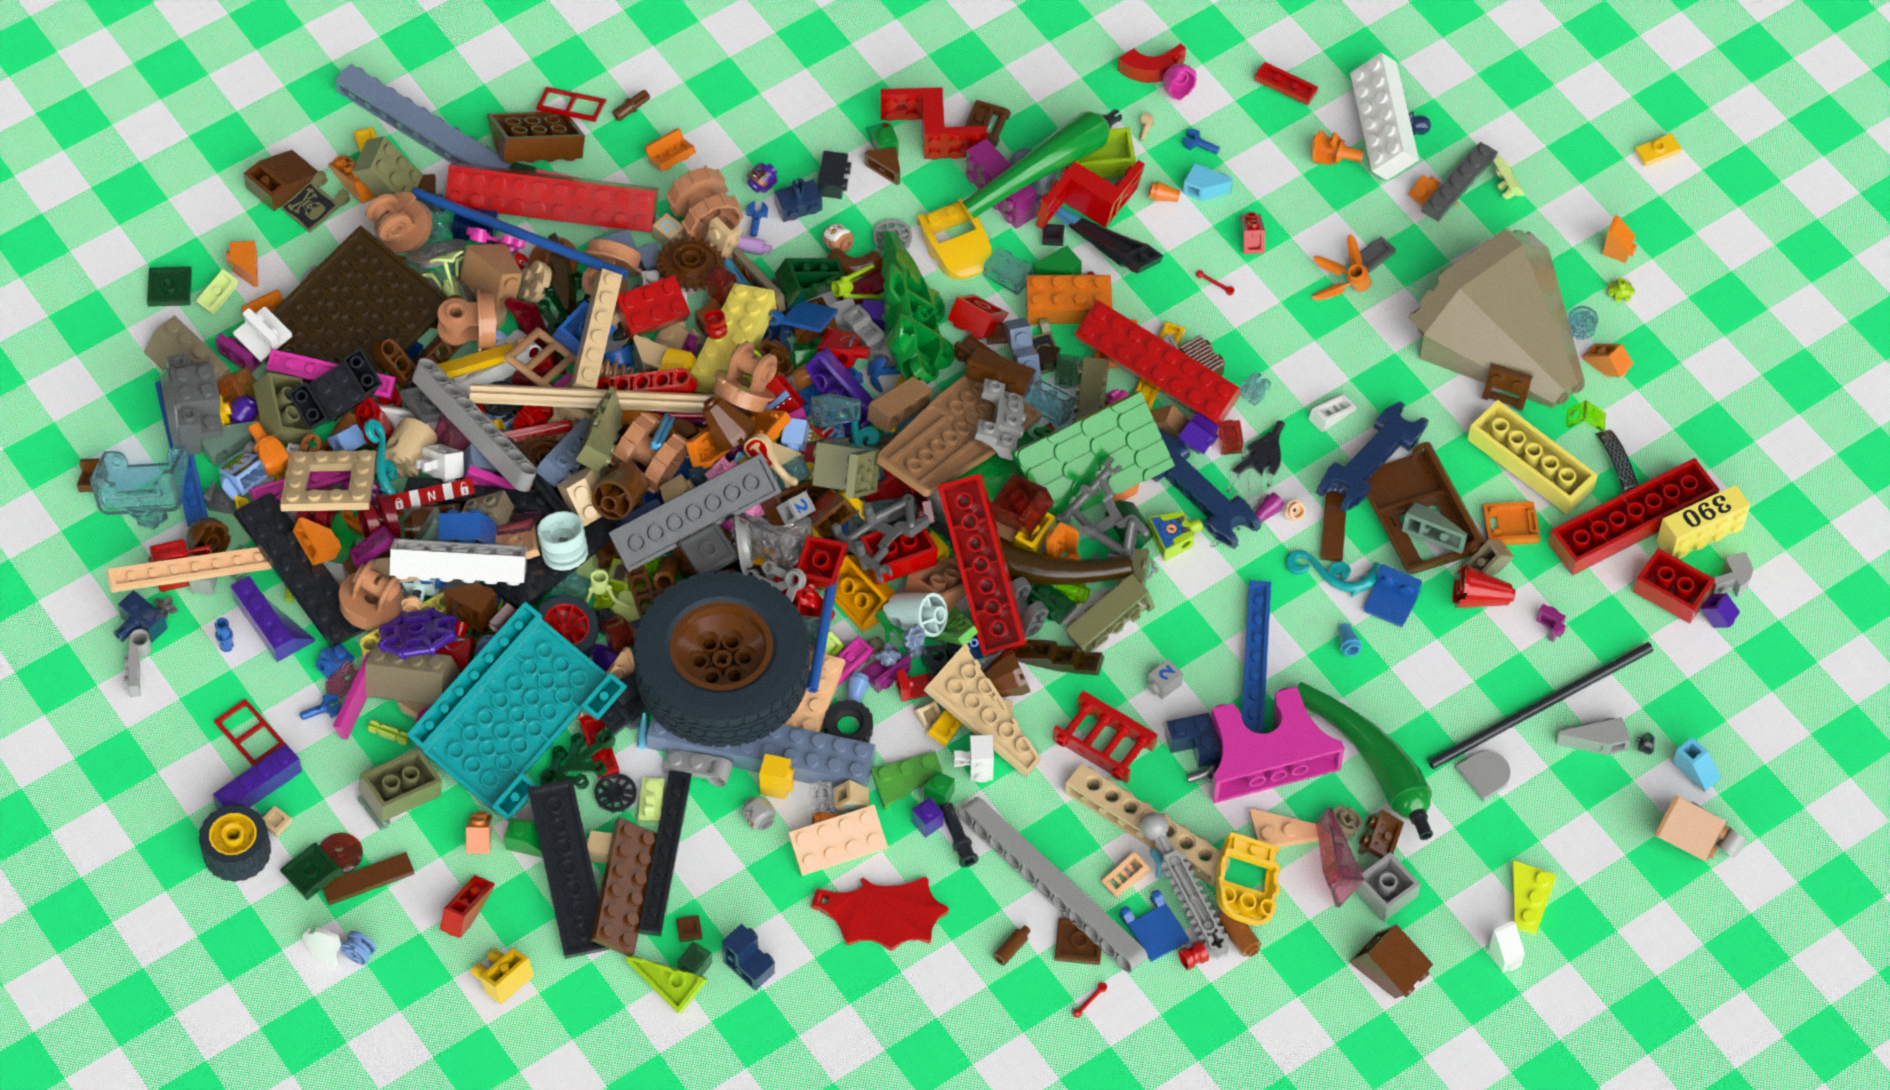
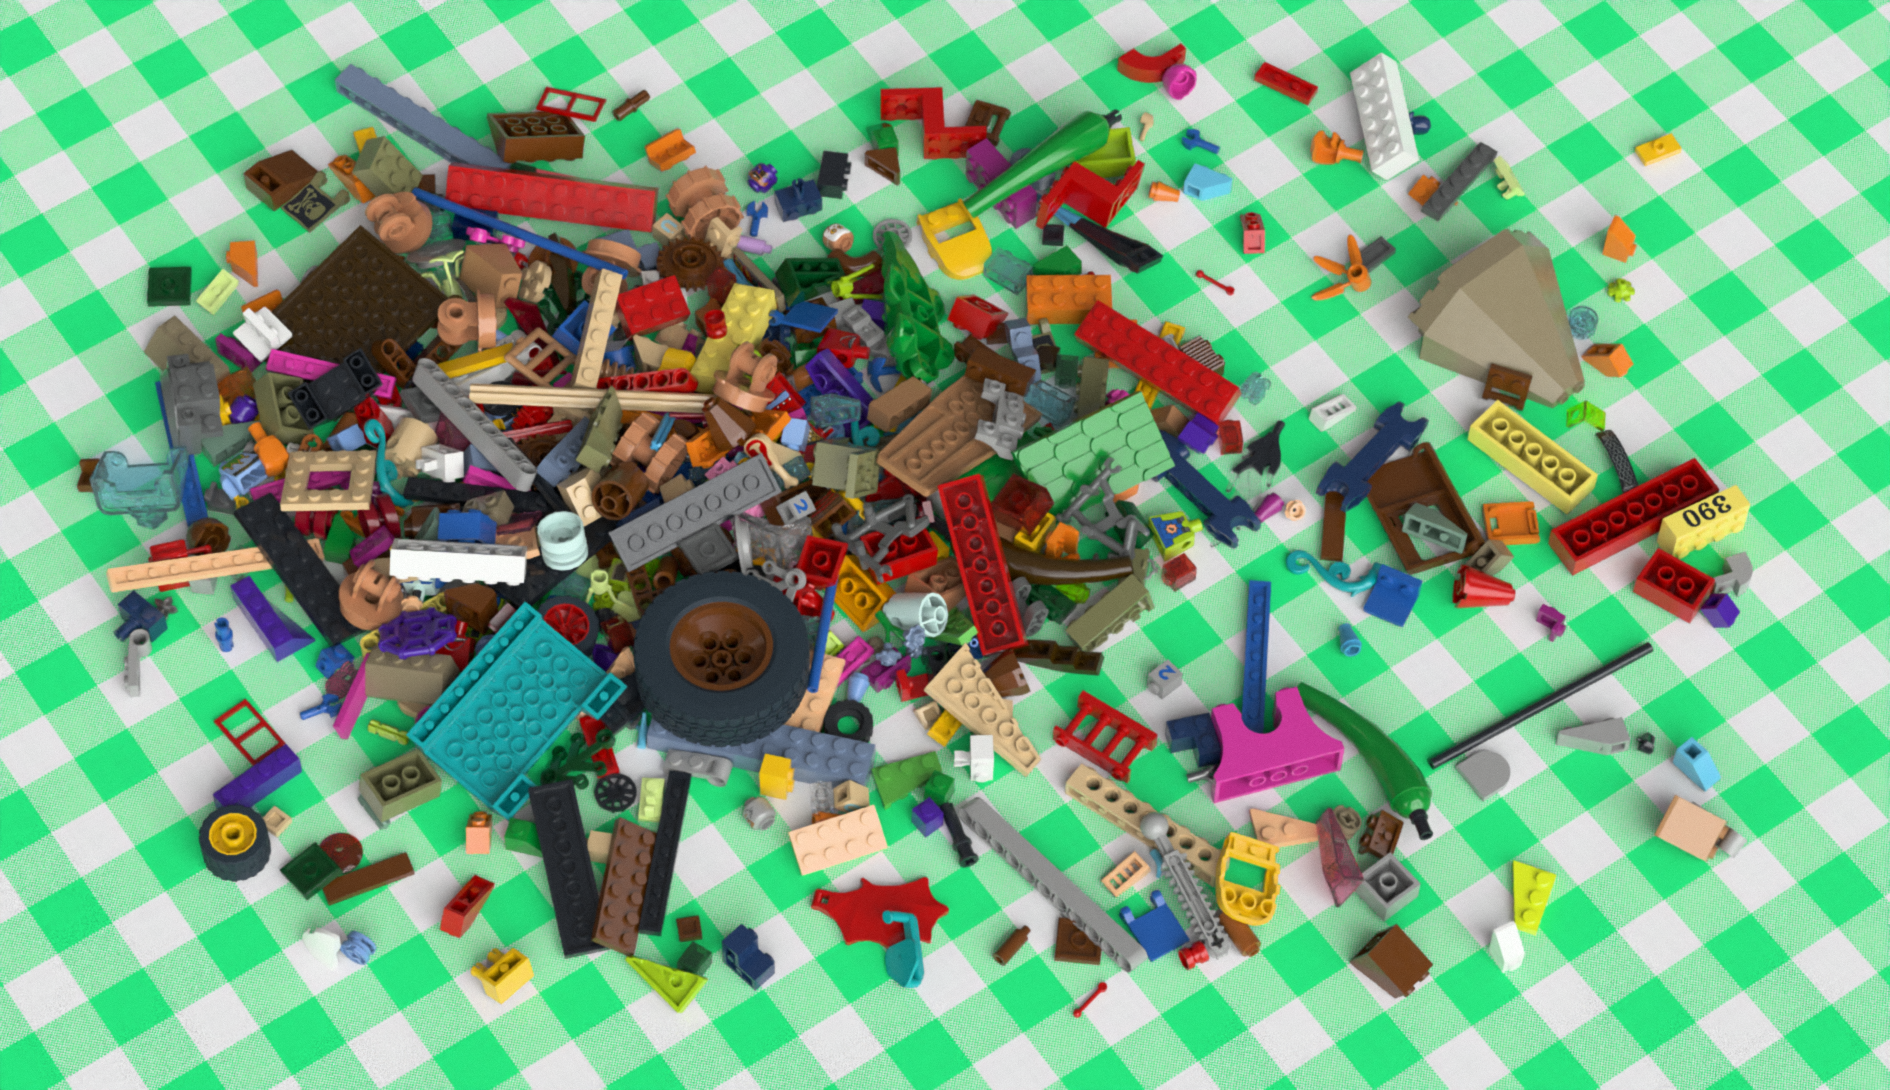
orange slope [293,517,341,565] -> none
red sticker [389,478,475,511] -> none
none -> teal piece [882,910,924,988]
none -> clear red brick [1161,553,1197,592]

